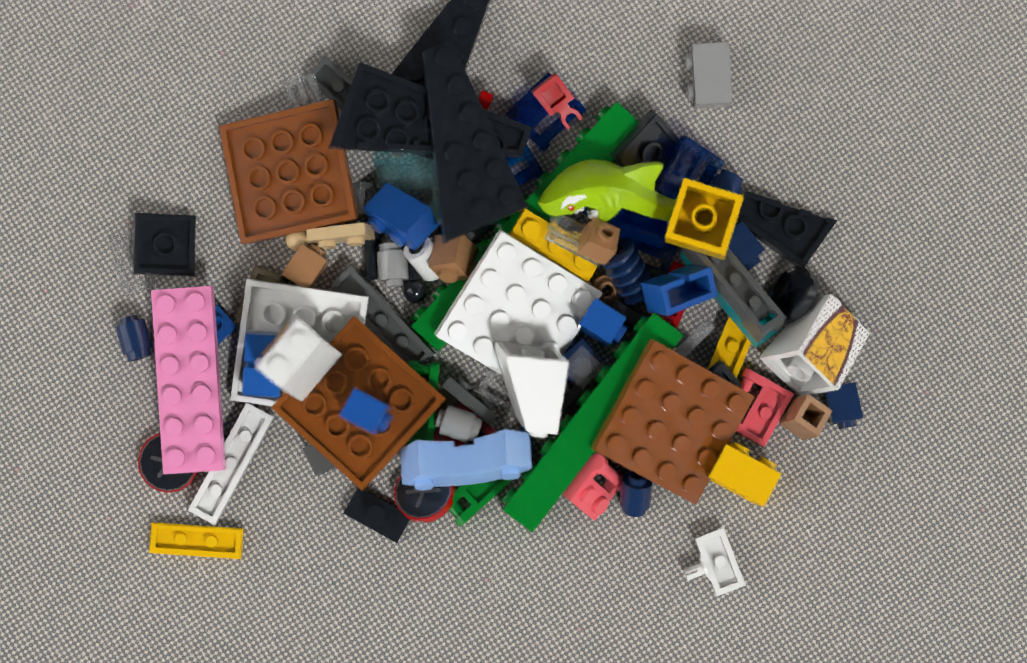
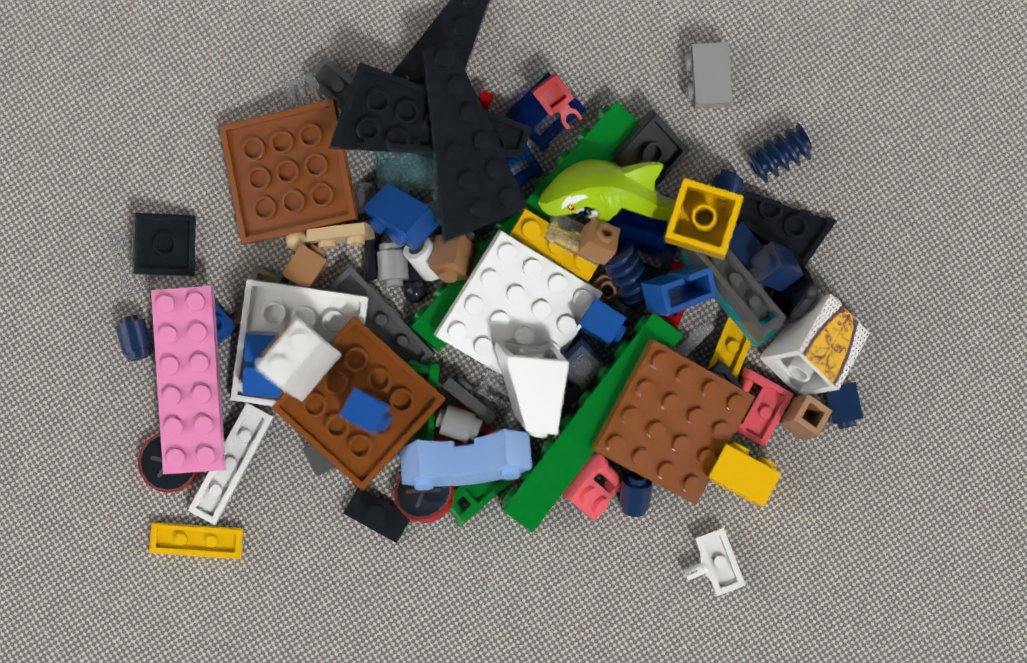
clear blue plate [655,136,725,199] -> none
none -> dark blue piece [744,123,812,183]
none -> dark blue brick [749,241,804,292]

